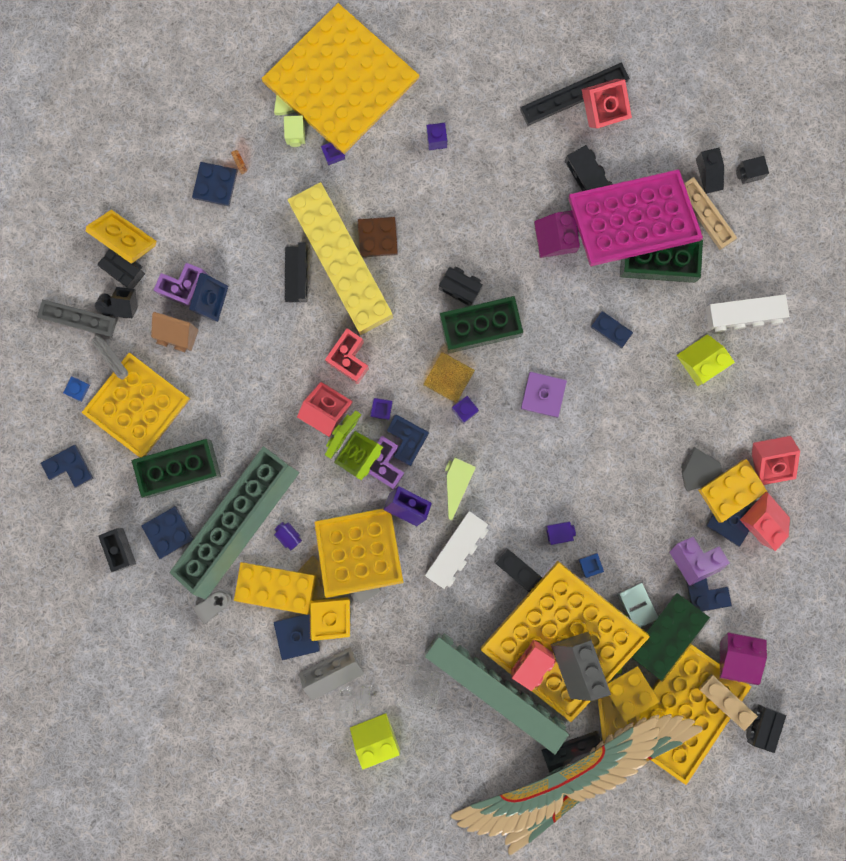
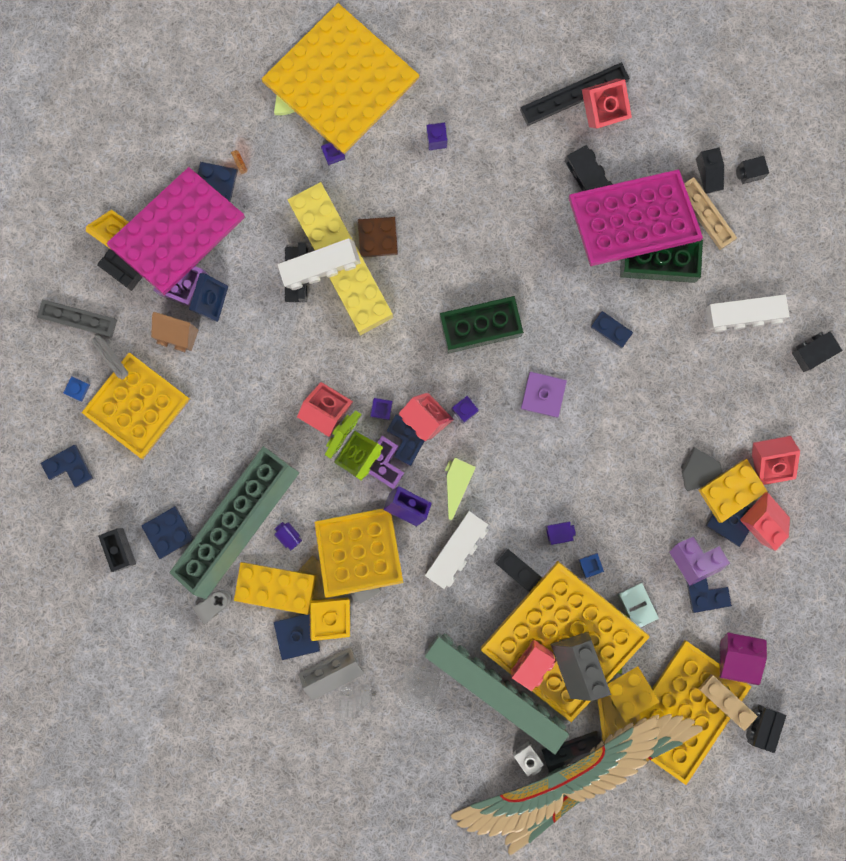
black brick [95,287,138,319] -> none
dark green brick [131,439,221,498] -> none
yellowish green brick [284,116,305,147] -> none
coral brick [325,328,369,384] -> none
neon yellow slope [350,713,400,770] -> none
clear yellow plate [423,352,475,403] -> none
black brick [438,267,483,306] -> none
magenta slope [534,210,580,258] -> none
dark green brick [632,593,711,682] -> none
neon yellow slope [676,334,735,386] -> none
none -> dark pink plate [106,167,245,295]
none -> white brick [277,238,361,290]
none -> coral slope [399,393,454,441]
none -> white brick [512,741,544,776]
none -> black brick [792,331,843,372]

